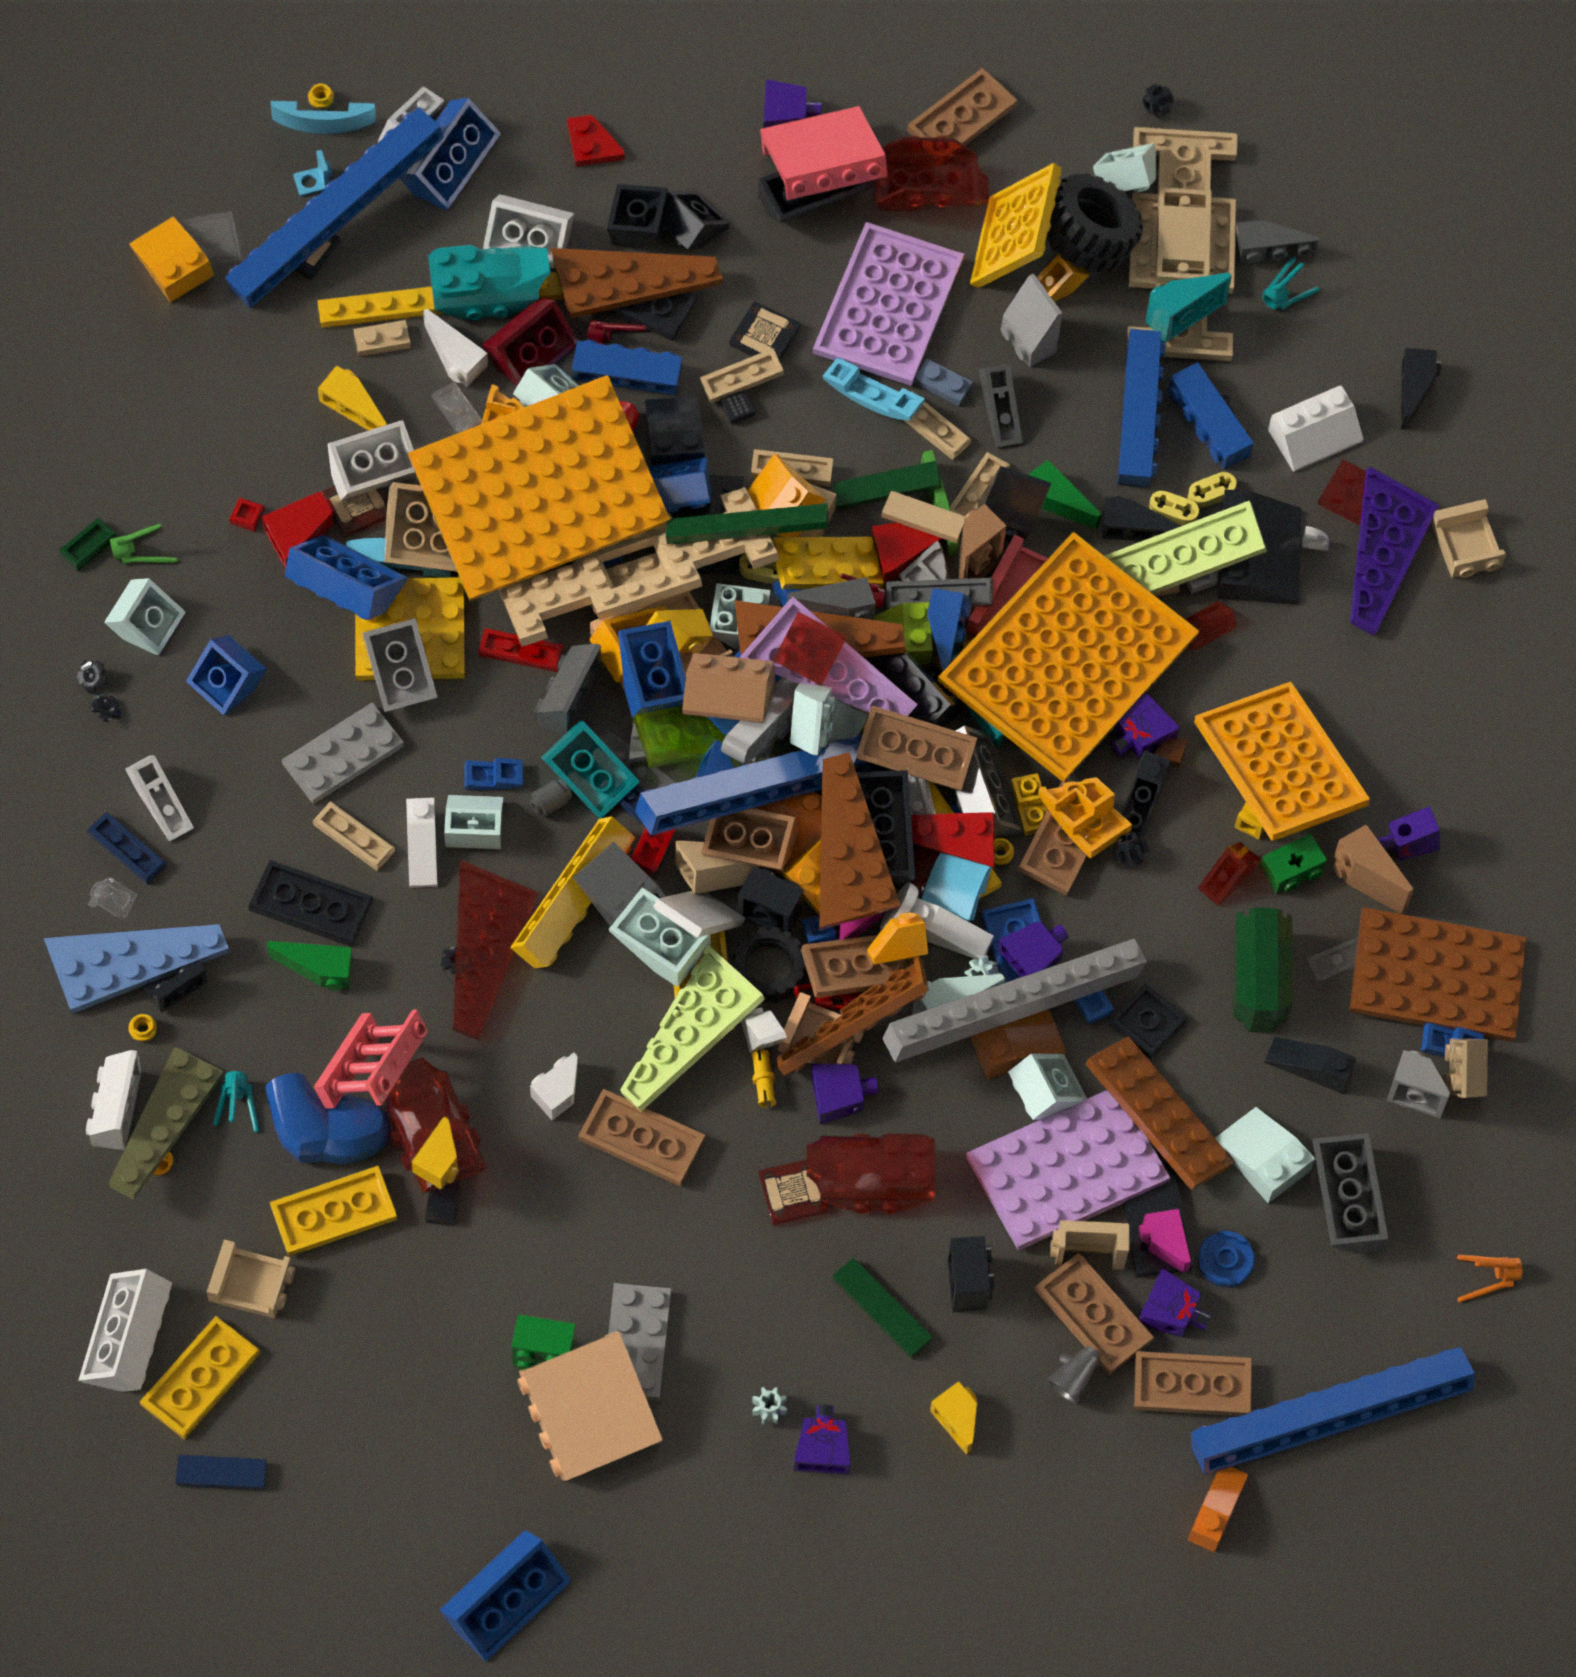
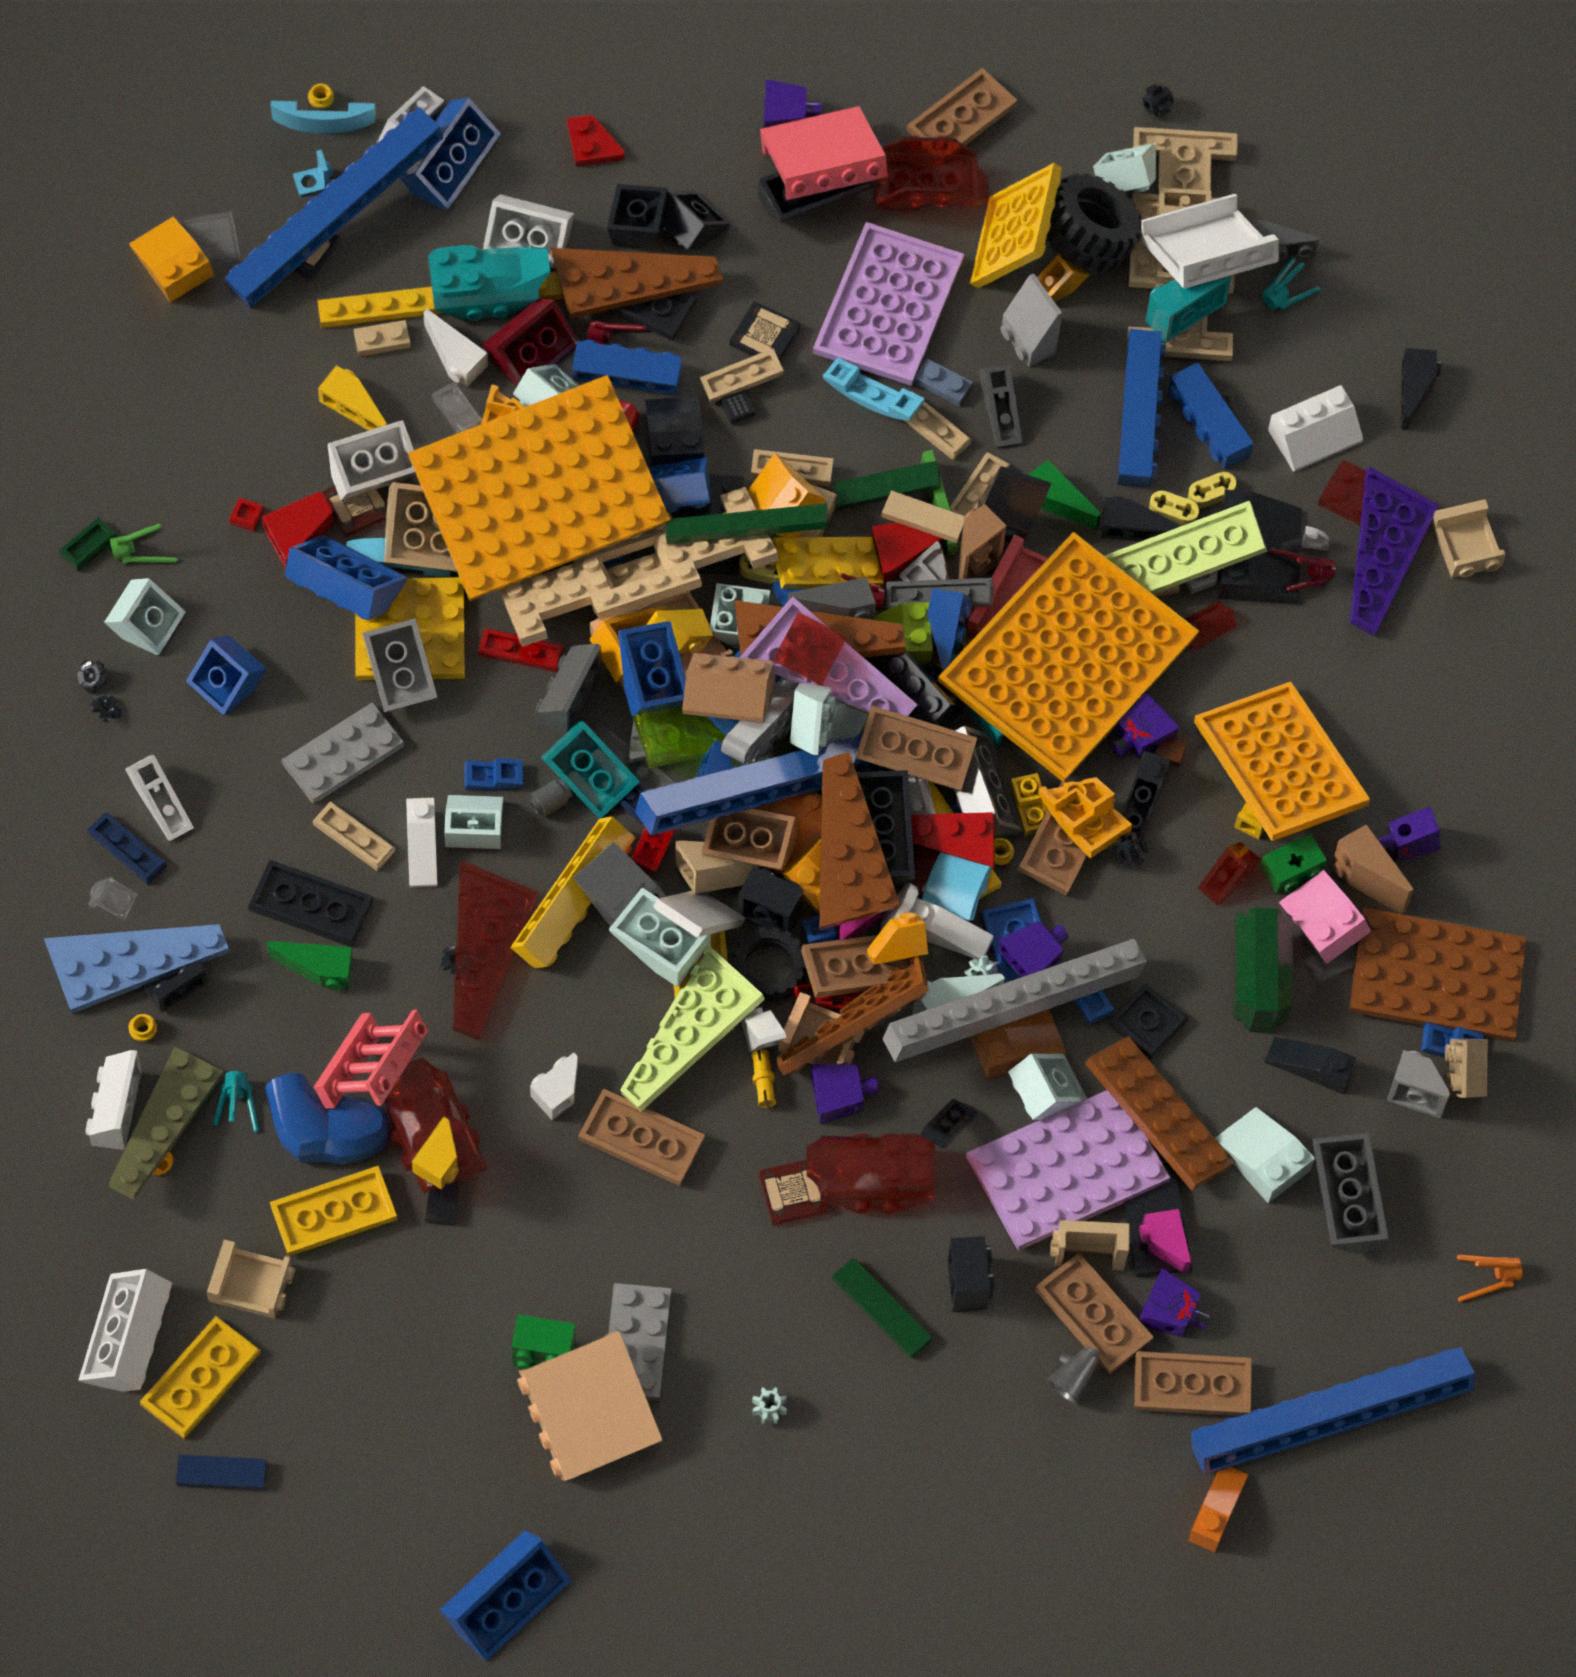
dark purple torso [794,1404,850,1475] -> none
yellow slope [930,1381,977,1455] -> none
blue tile [1197,1231,1255,1288] -> none
none -> black tile [921,1098,977,1149]
none -> white panel [1142,194,1279,288]
none -> dark red plant [1269,548,1336,592]
none -> bright pink slope [1279,870,1371,964]

